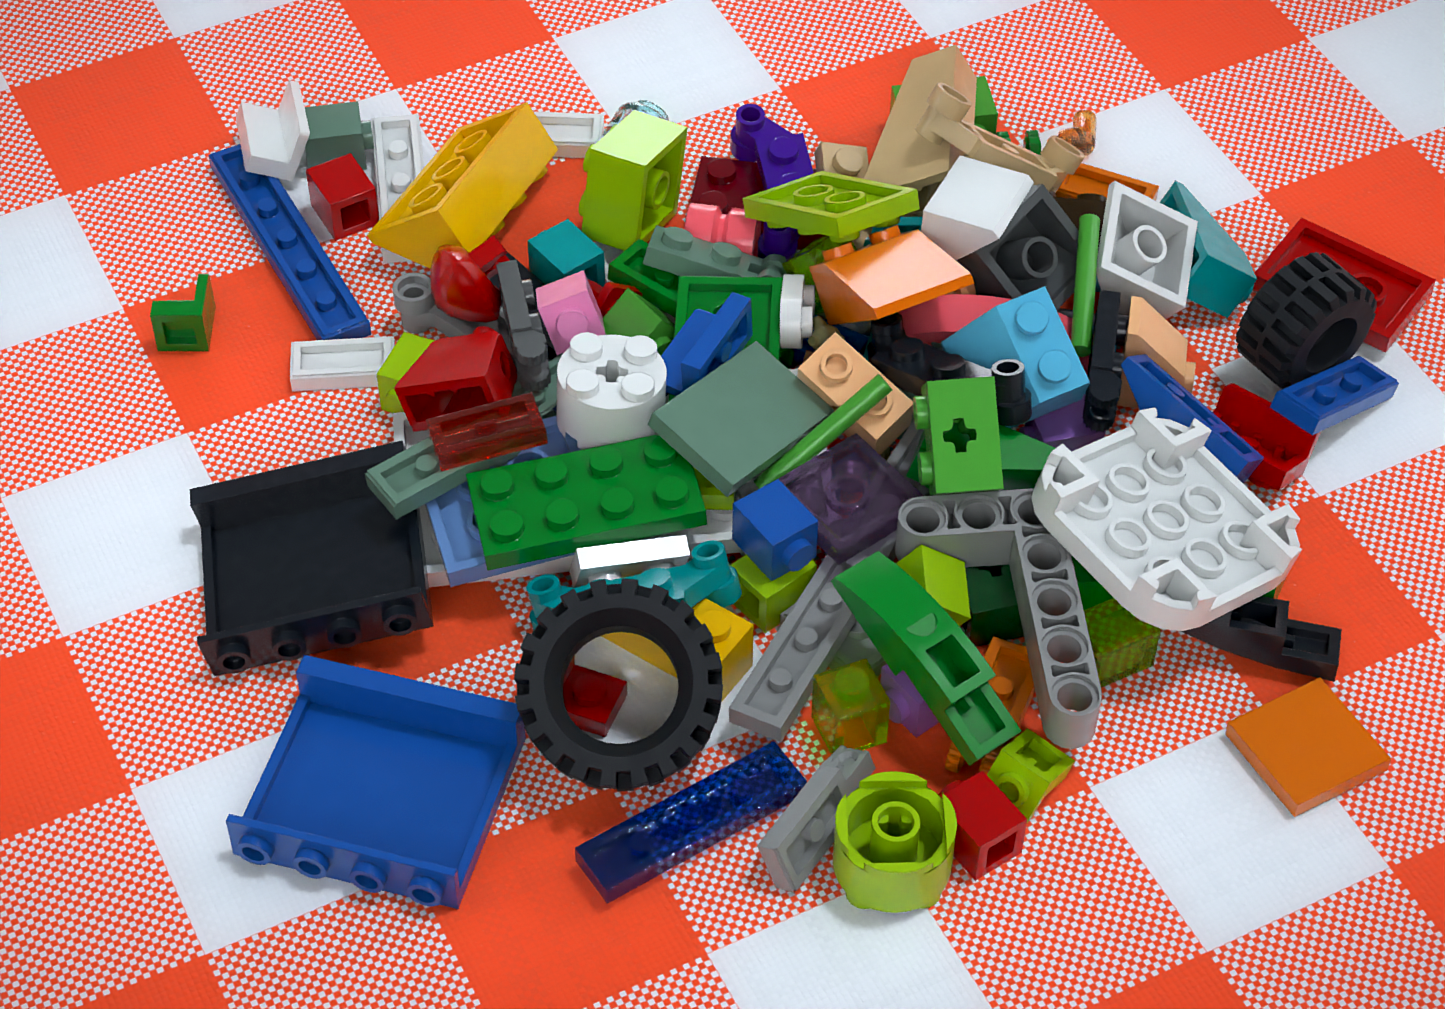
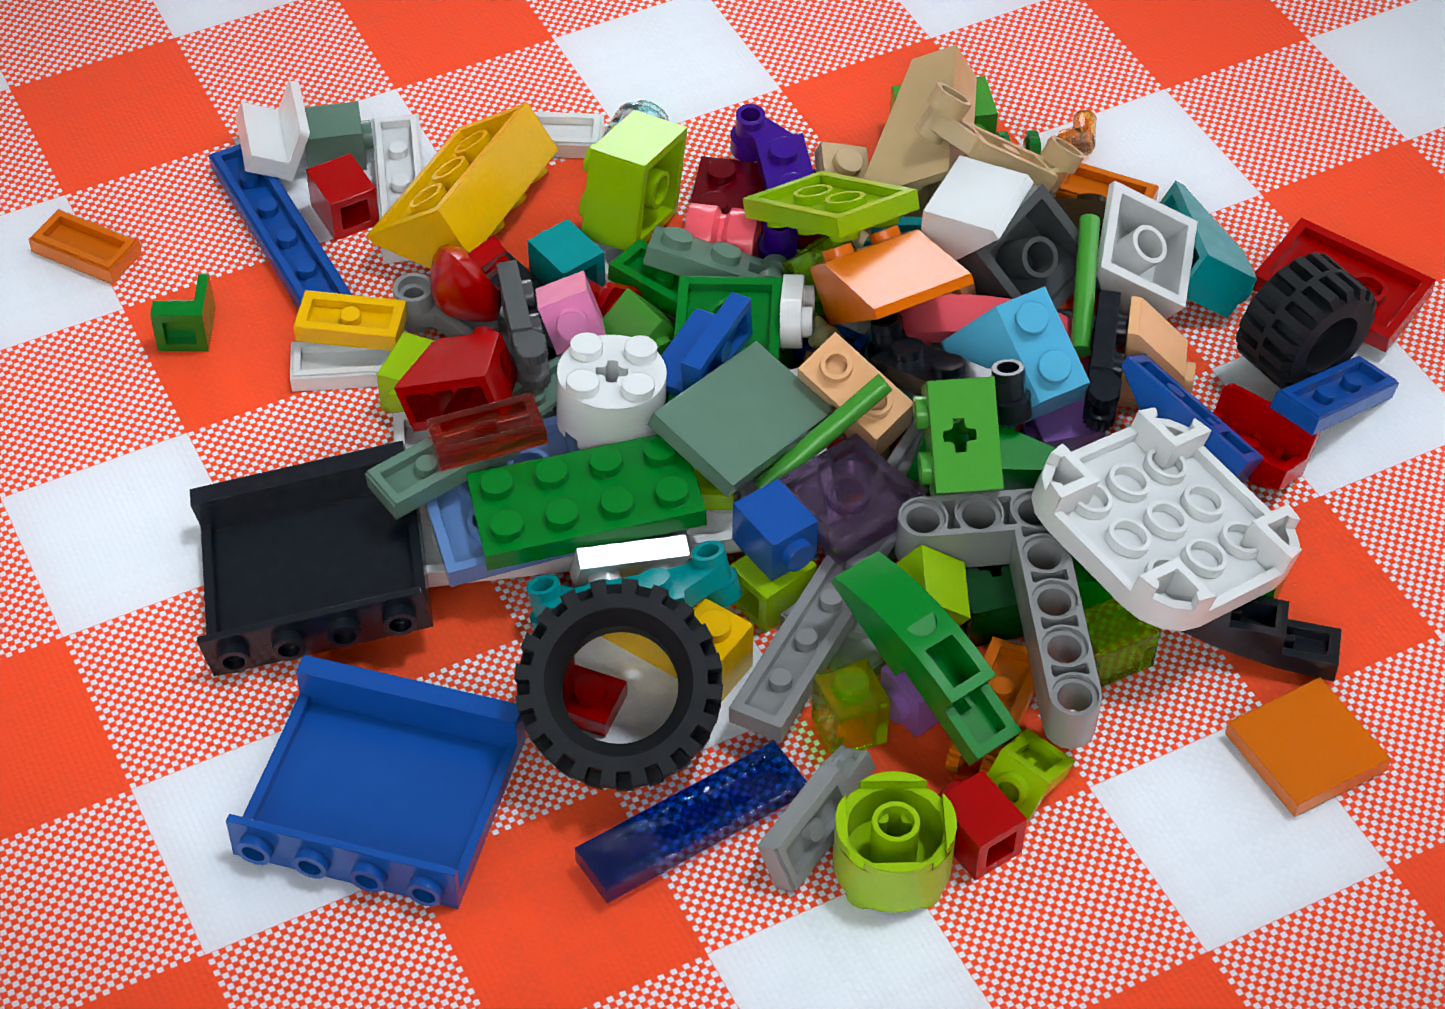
none -> orange tile [28,209,142,285]
none -> yellow plate [293,290,408,351]

